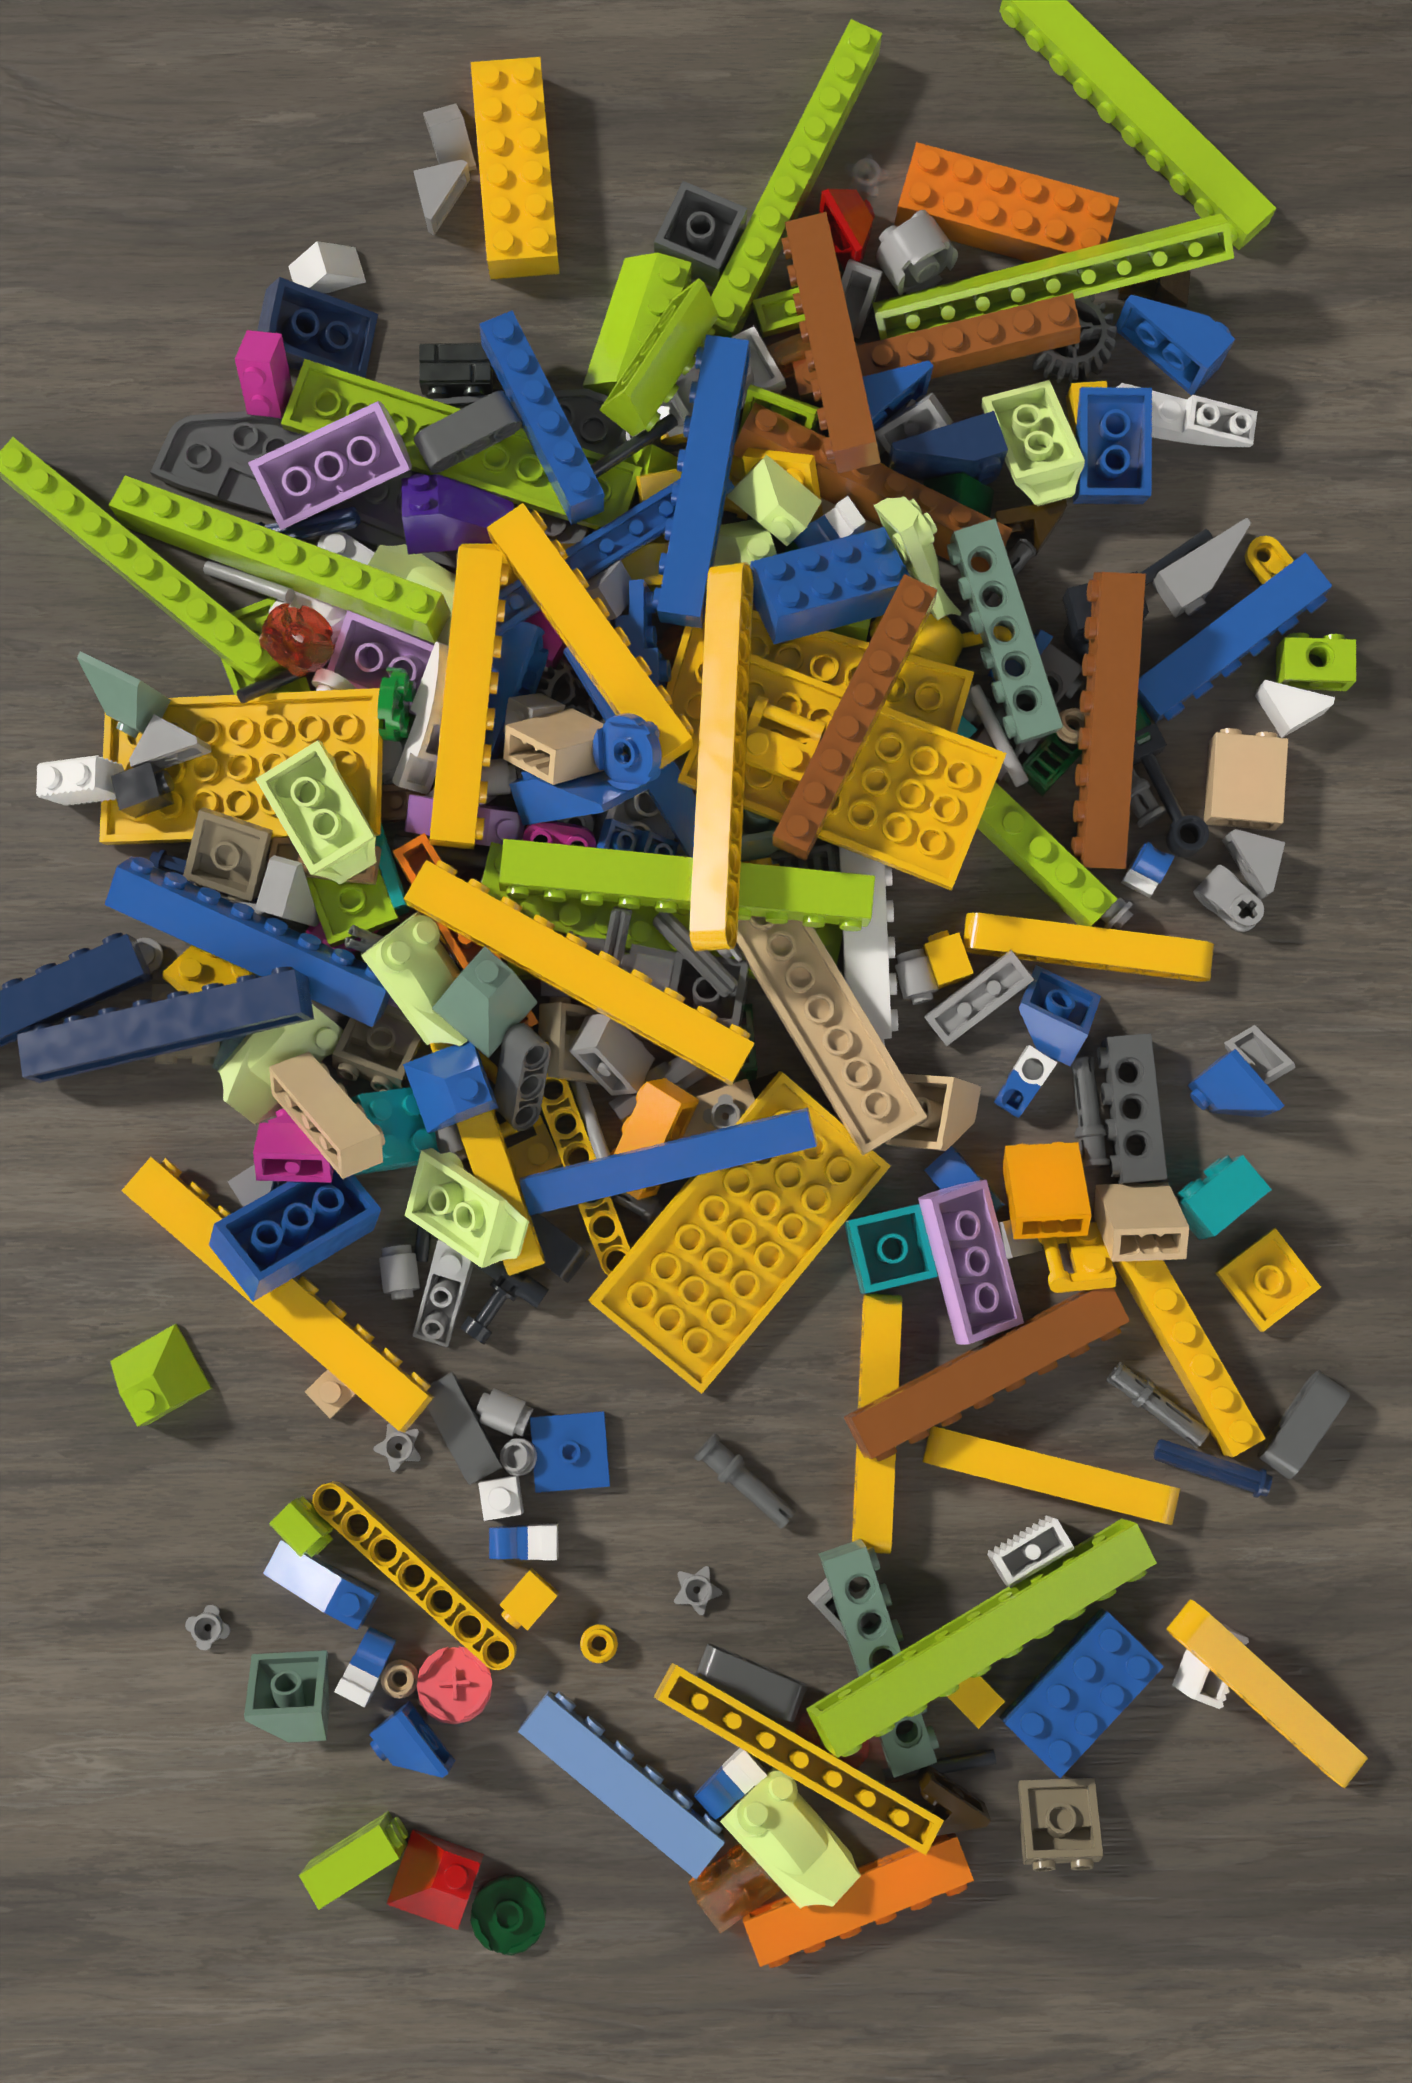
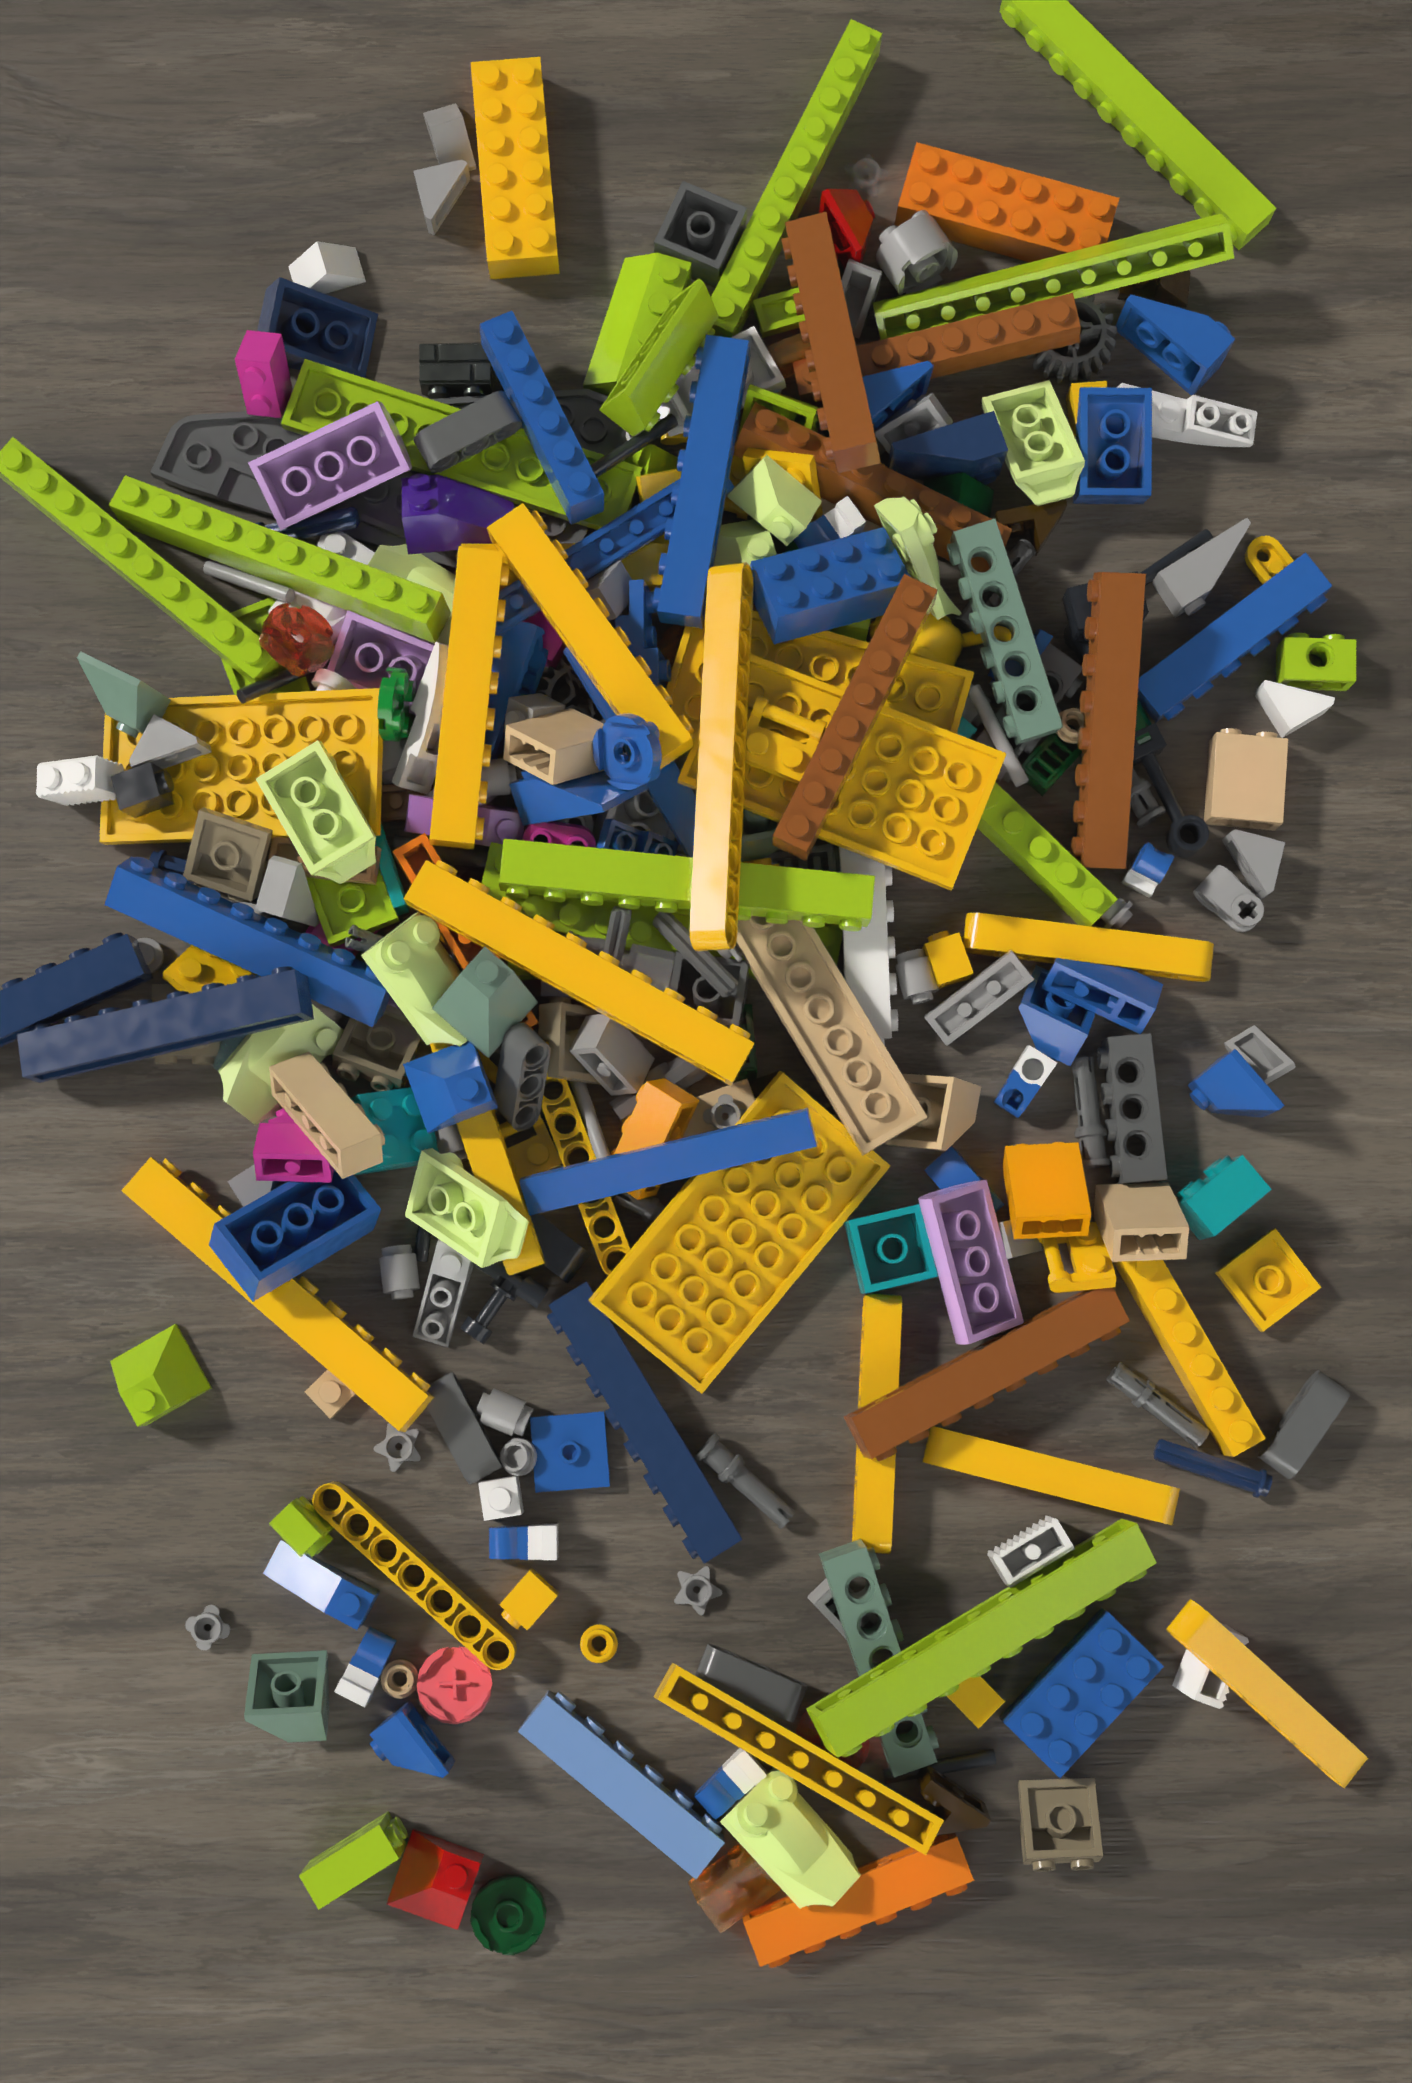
none -> dark blue brick [547,1281,742,1564]
none -> blue slope [1041,958,1163,1034]

